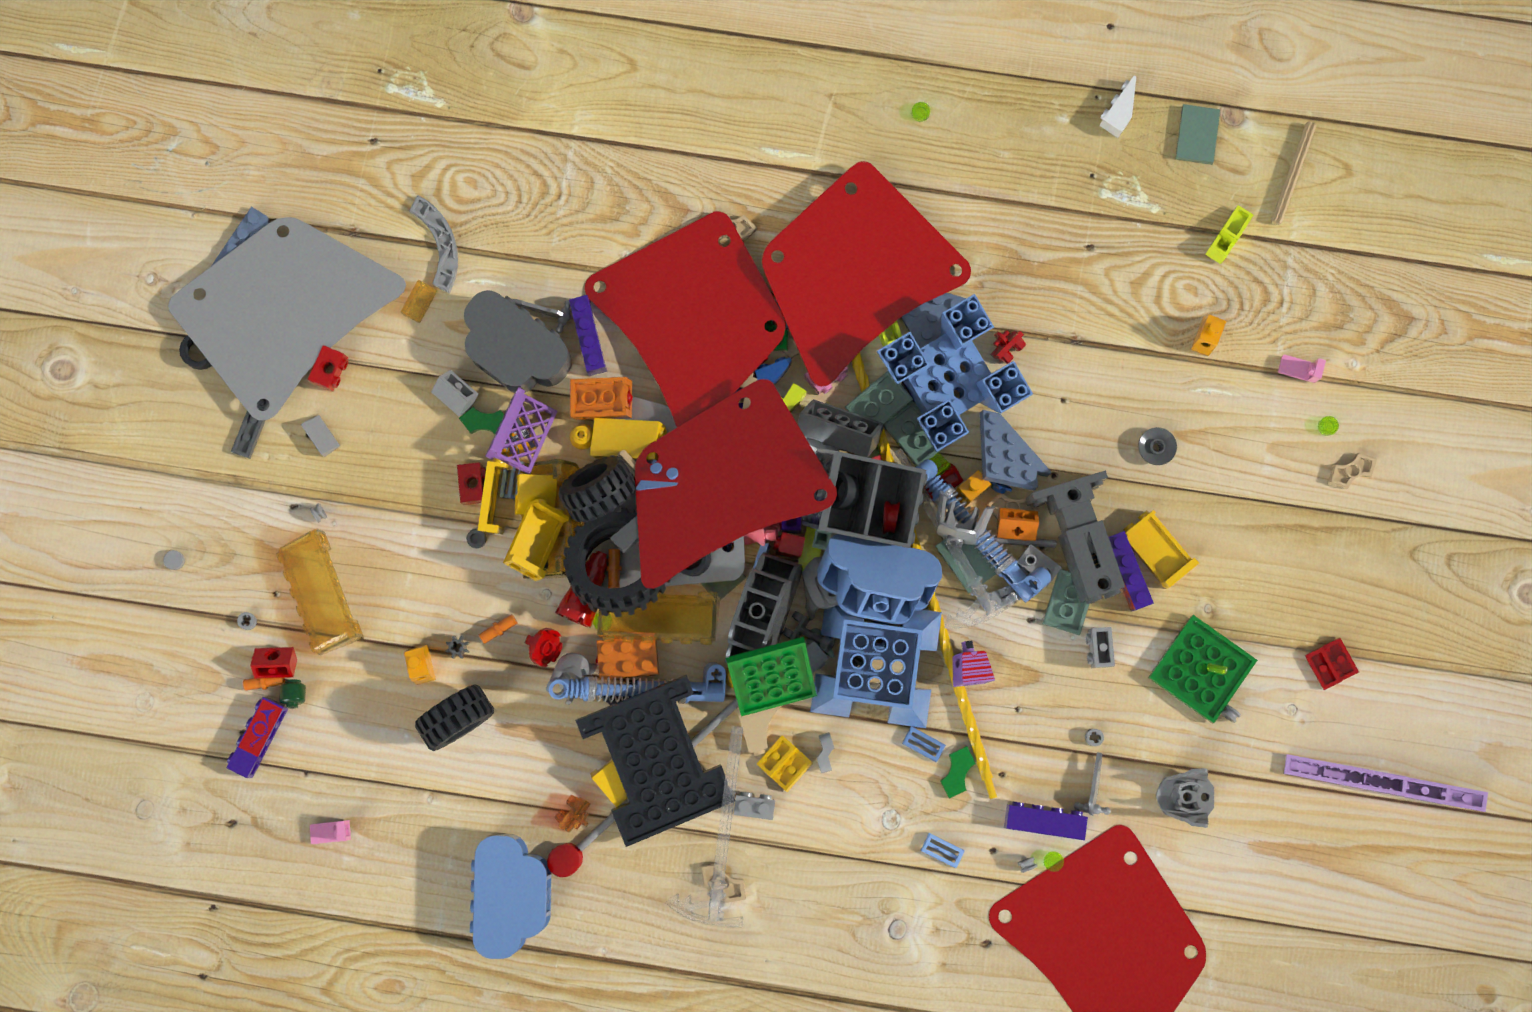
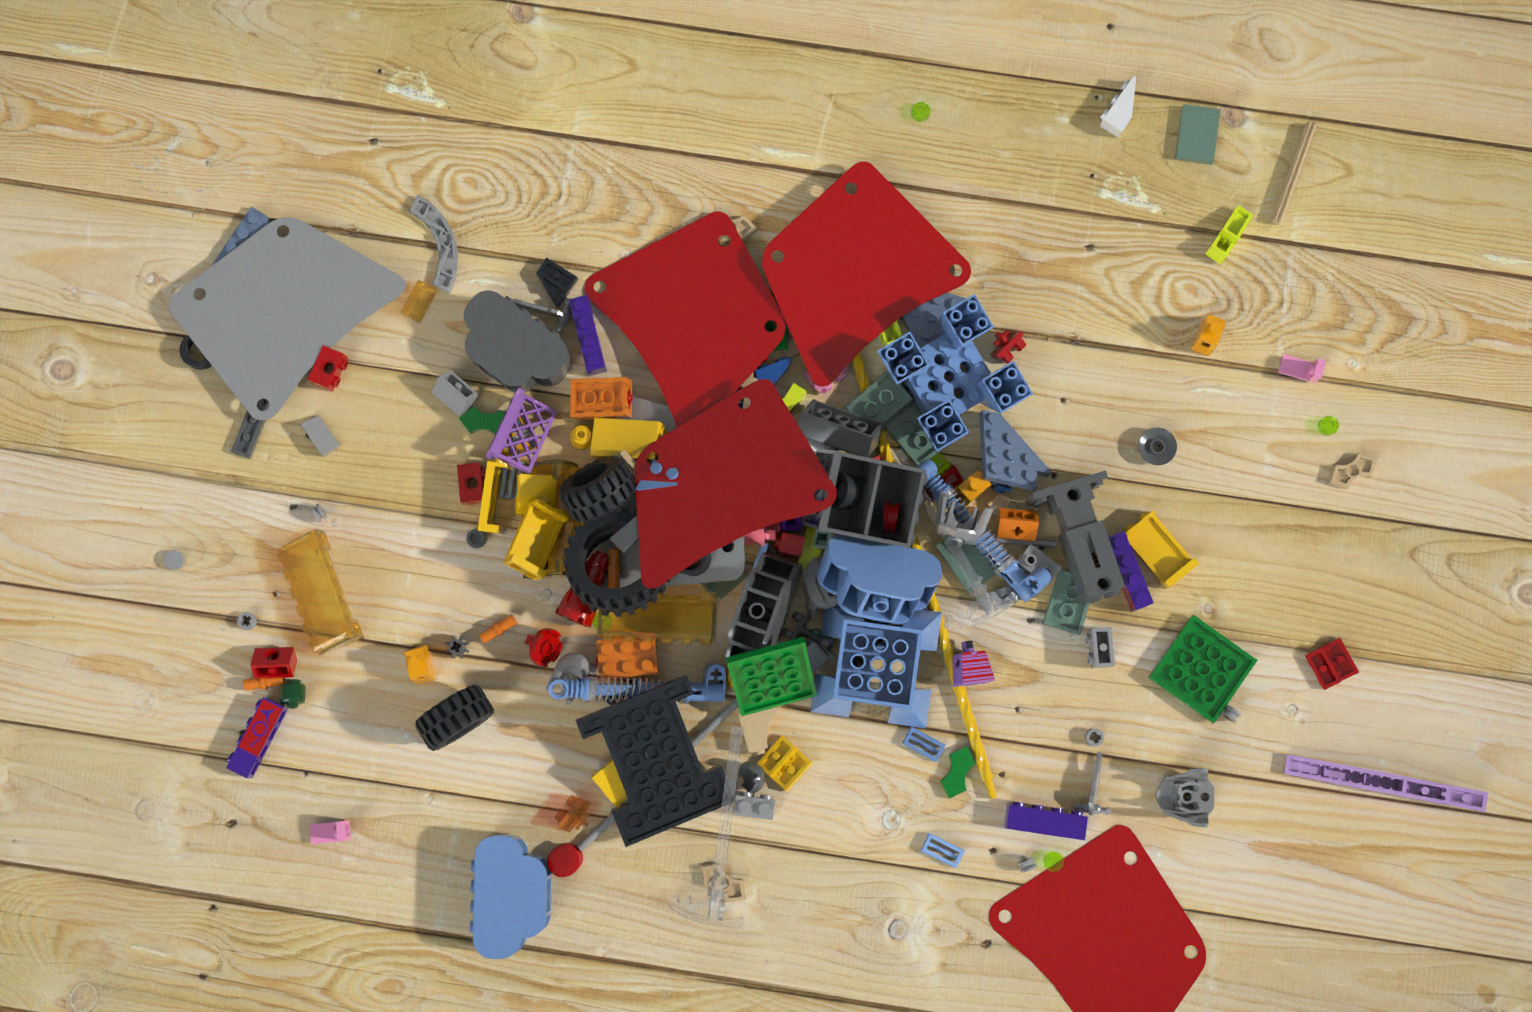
light grey piece [816,732,834,774] -> none
clear neon green tile [1207,663,1228,675] -> none
none -> black wing [536,257,578,309]
none -> dark grey hair [738,762,765,793]

